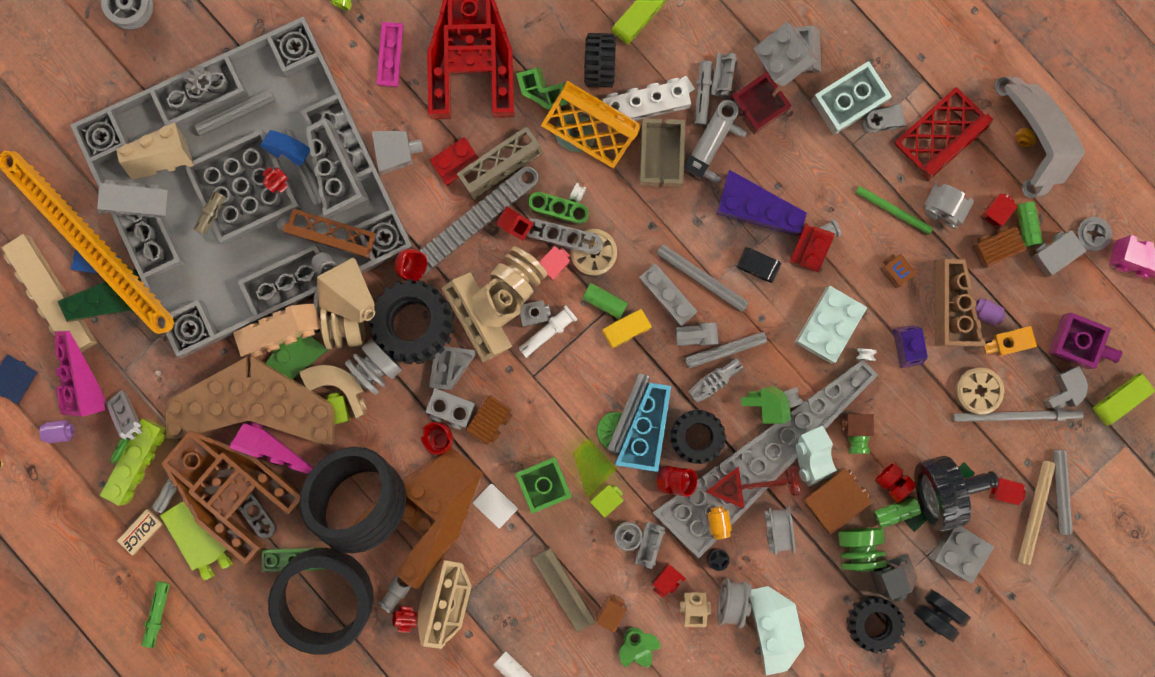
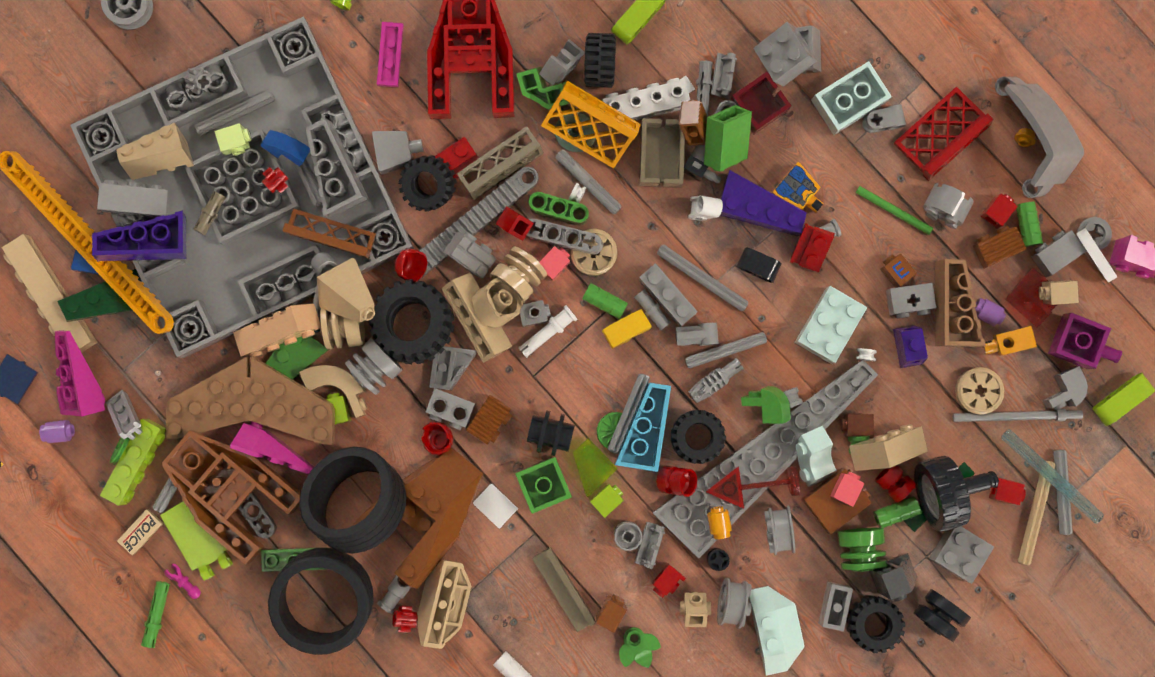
none -> dark purple wedge [92,210,187,261]
none -> dark pink piece [165,563,201,599]
none -> yellowish green brick [215,123,251,155]
none -> black tyre [398,155,457,212]
none -> light grey brick [443,232,496,279]
none -> black piece [527,410,575,456]
none -> light grey window [539,39,585,85]
none -> light grey axle [555,149,622,214]
none -> light grey pin [634,289,671,330]
none -> dark orange brick [679,99,708,145]
none -> white piece [688,195,723,221]
none -> bright green brick [704,105,752,171]
none -> torso [772,162,824,213]
none -> light grey brick [818,581,853,632]
none -> coral brick [830,471,865,507]
none -> tan wedge [849,424,928,471]
none -> light grey brick [886,283,936,319]
none -> clear light blue axle [1001,429,1104,524]
none -> clear red slope [1005,268,1058,328]
none -> tan brick [1039,280,1079,305]
none -> white beam [1076,228,1117,282]

